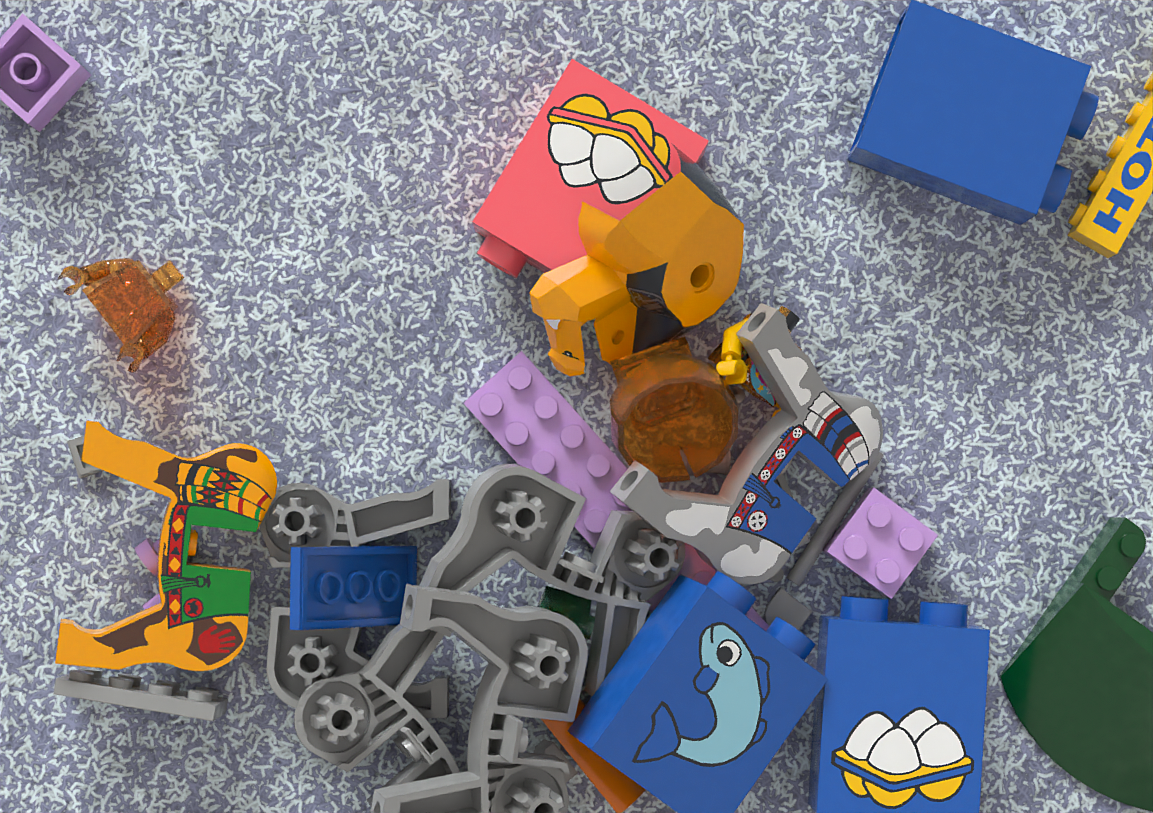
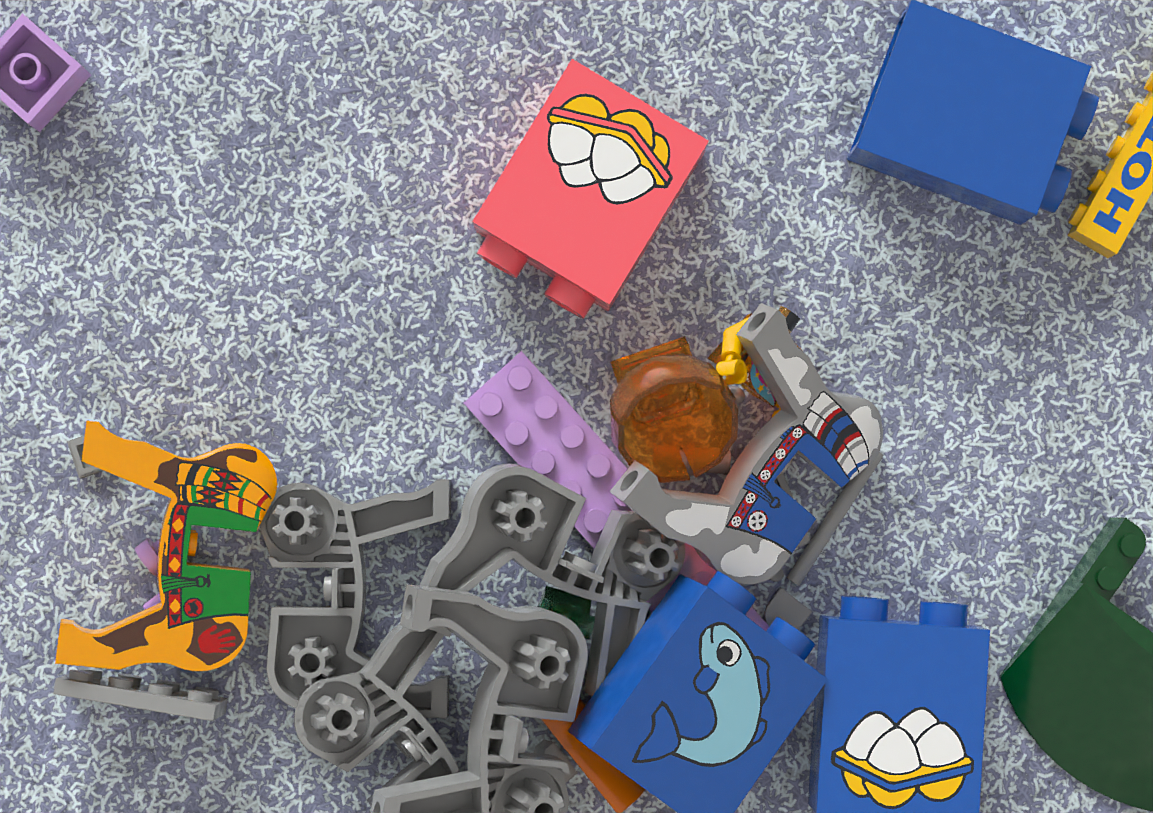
clear orange torso [57,258,185,373] -> none
blue tile [290,546,417,630] -> none
light orange piece [529,144,744,376] -> none
lavender brick [822,488,938,599] -> none

